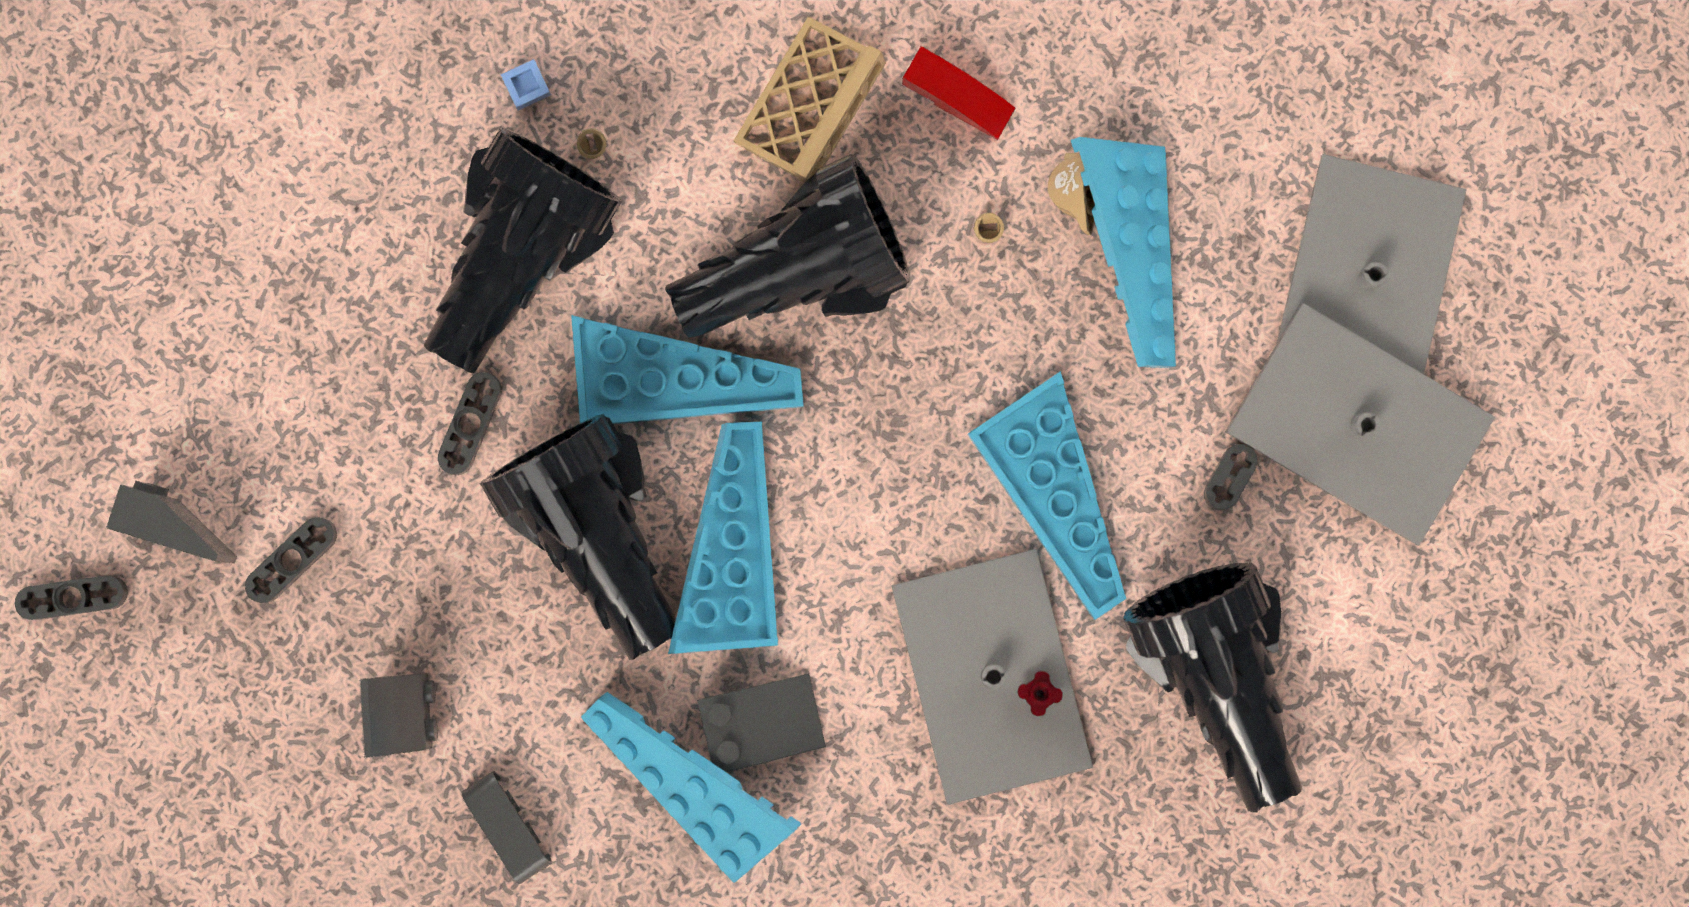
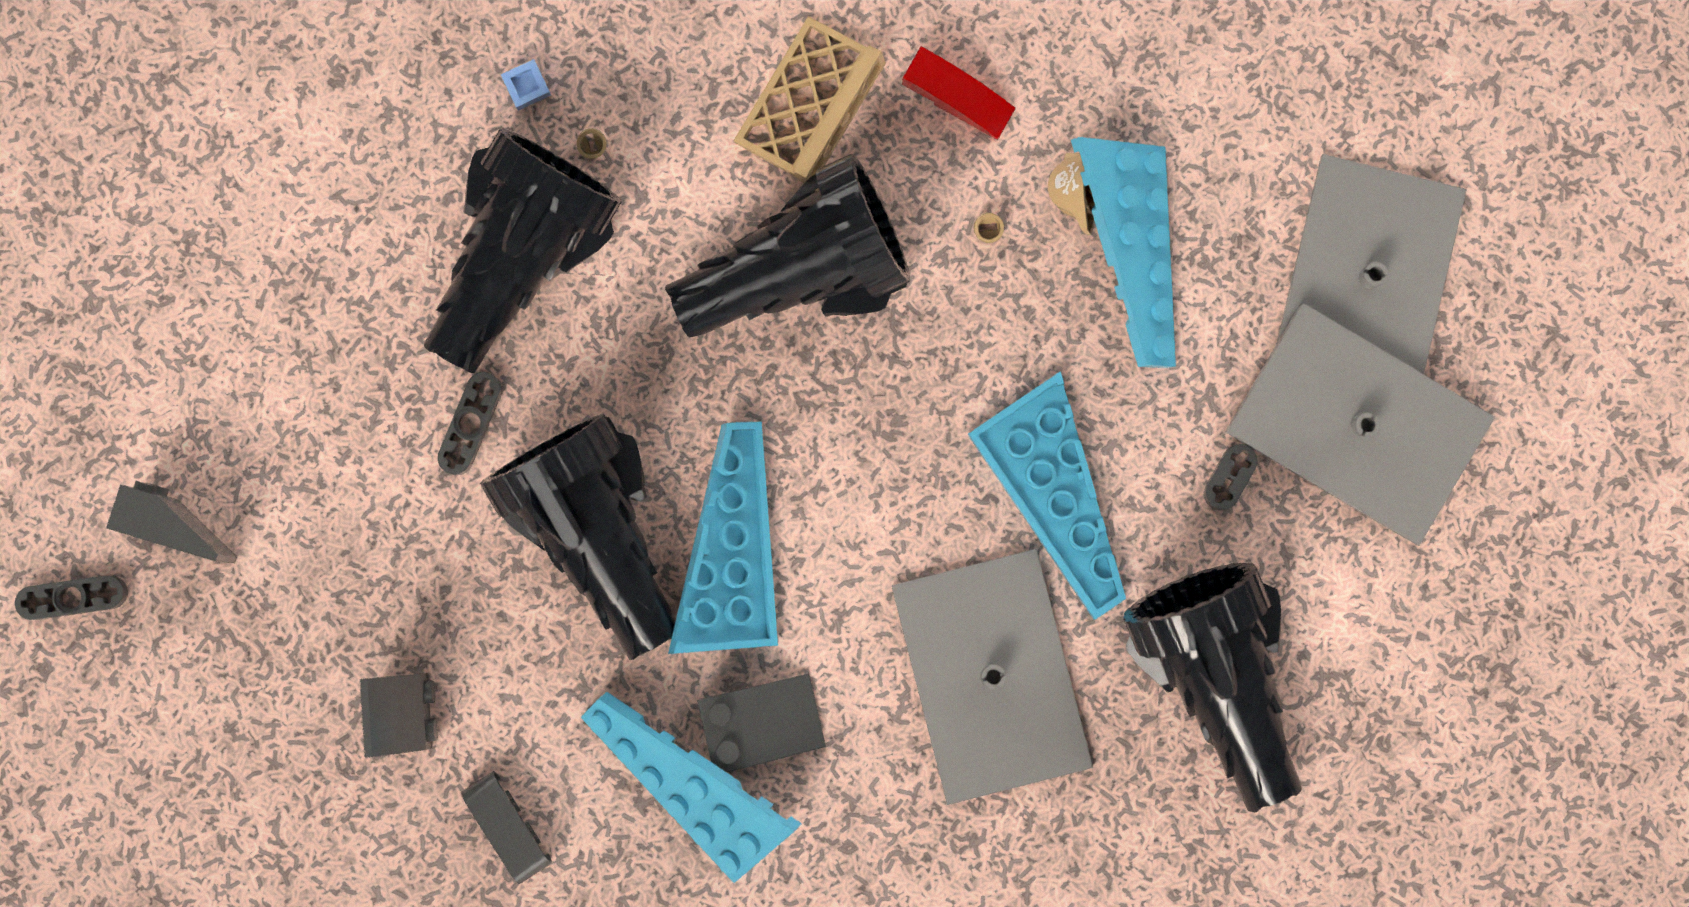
dark grey beam [245,517,337,603] -> none
medium azure wing [571,315,804,424] -> none
dark red plate [1017,671,1063,716] -> none

